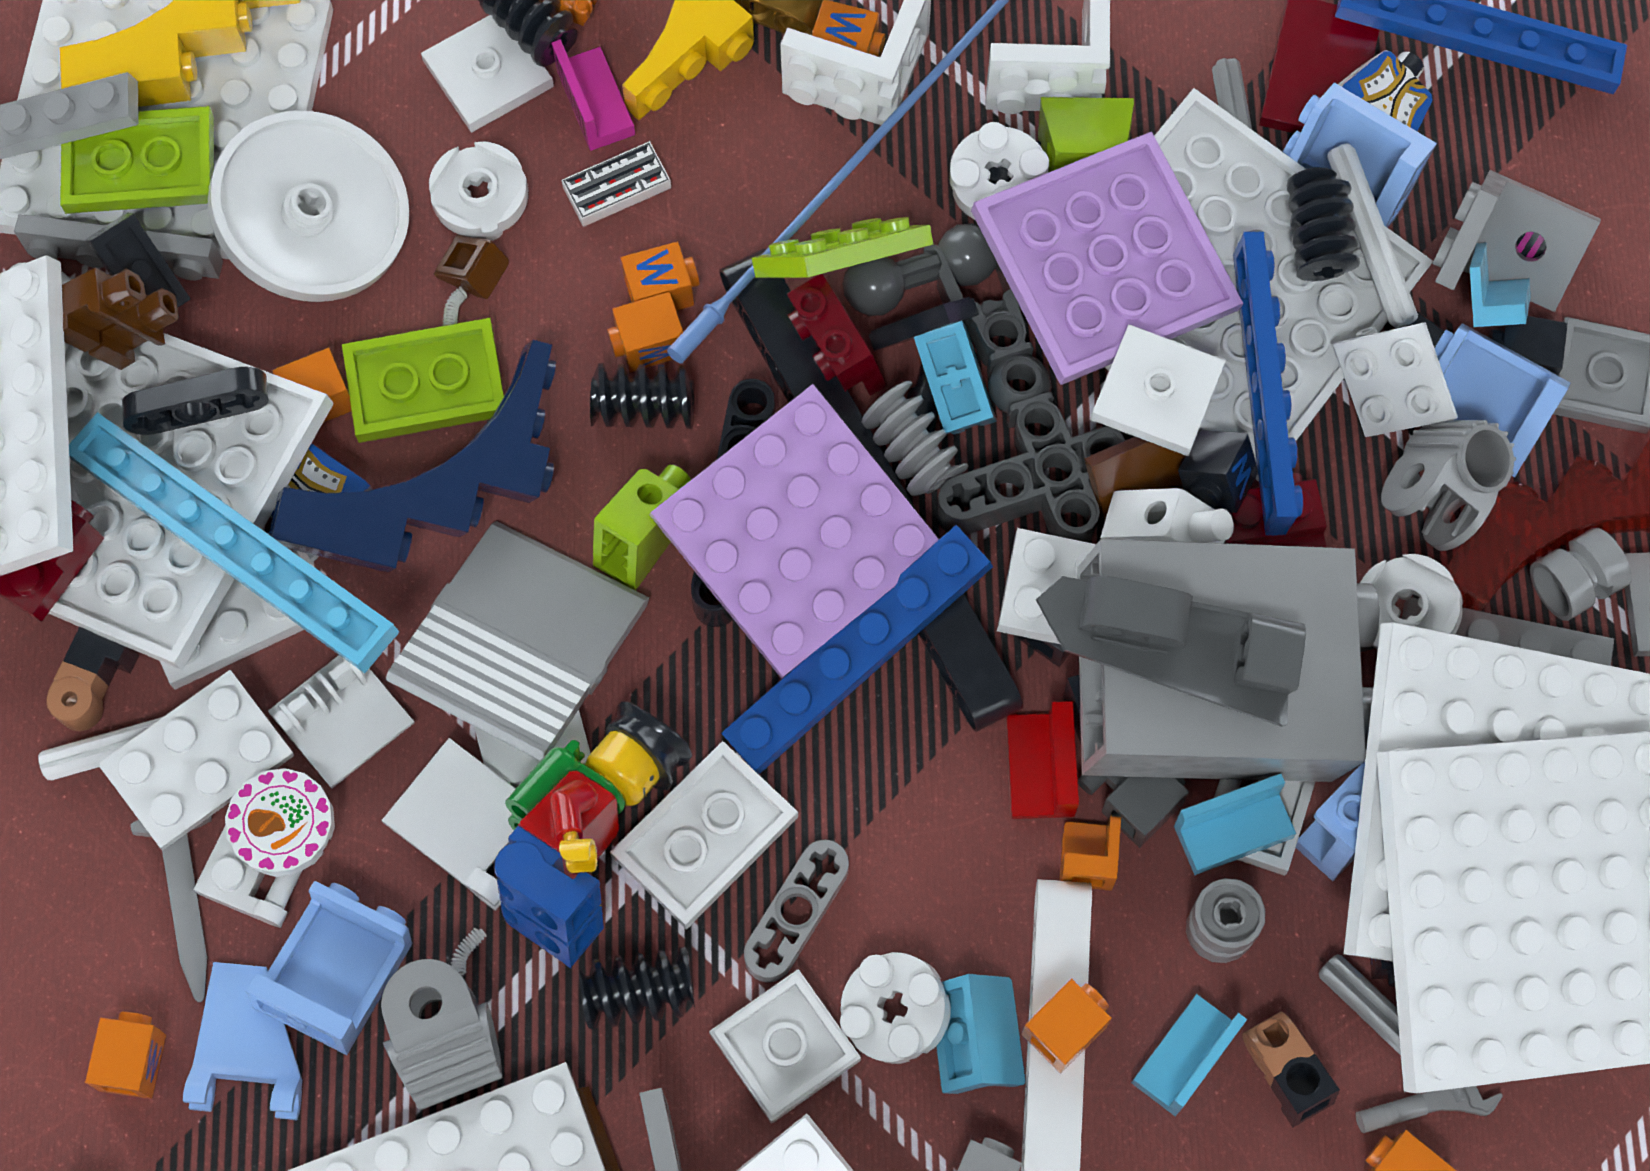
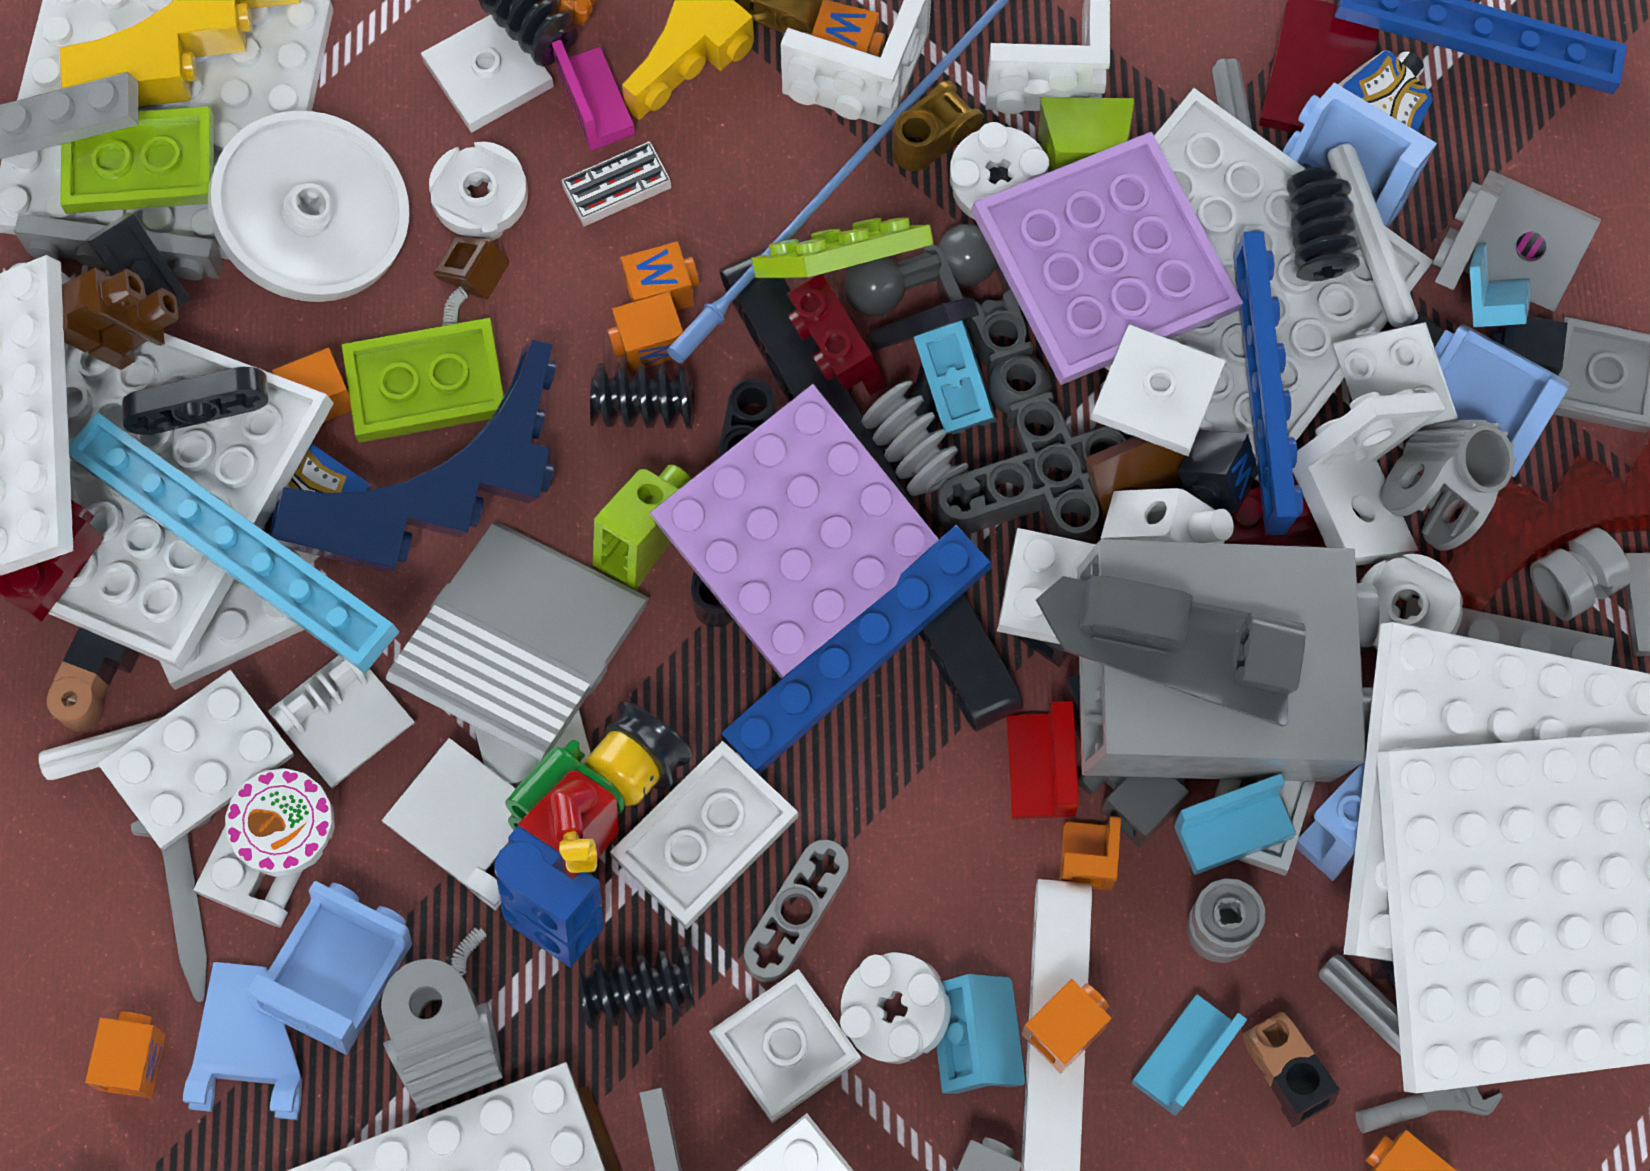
none -> pearl gold piece [892,80,984,171]
none -> white bracket [1292,389,1446,566]

